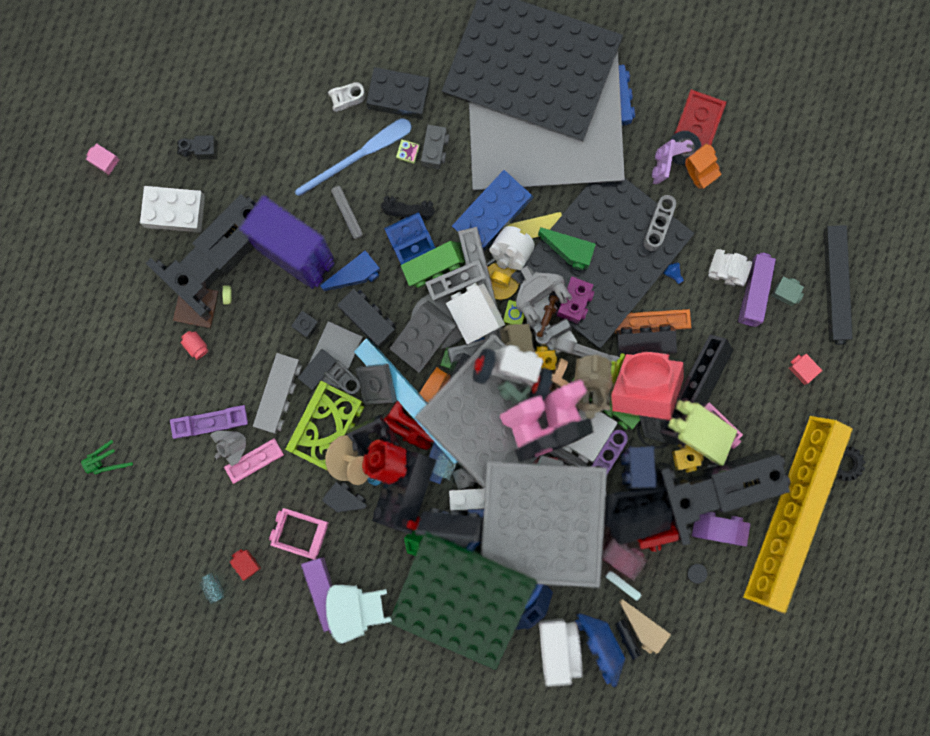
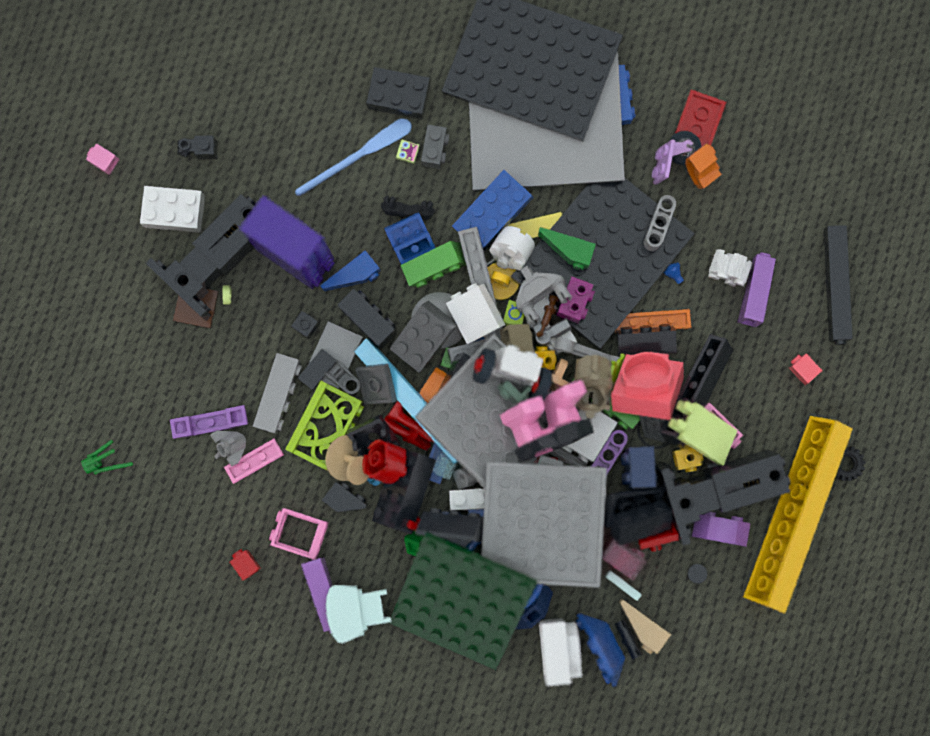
coral brick [181,331,209,360] -> none
clear light blue brick [199,573,224,604] -> none
white piece [328,83,366,111] -> none
light grey axle [331,186,363,239] -> none
light grey slope [425,260,486,301] -> none
sand green brick [771,276,804,306] -> none

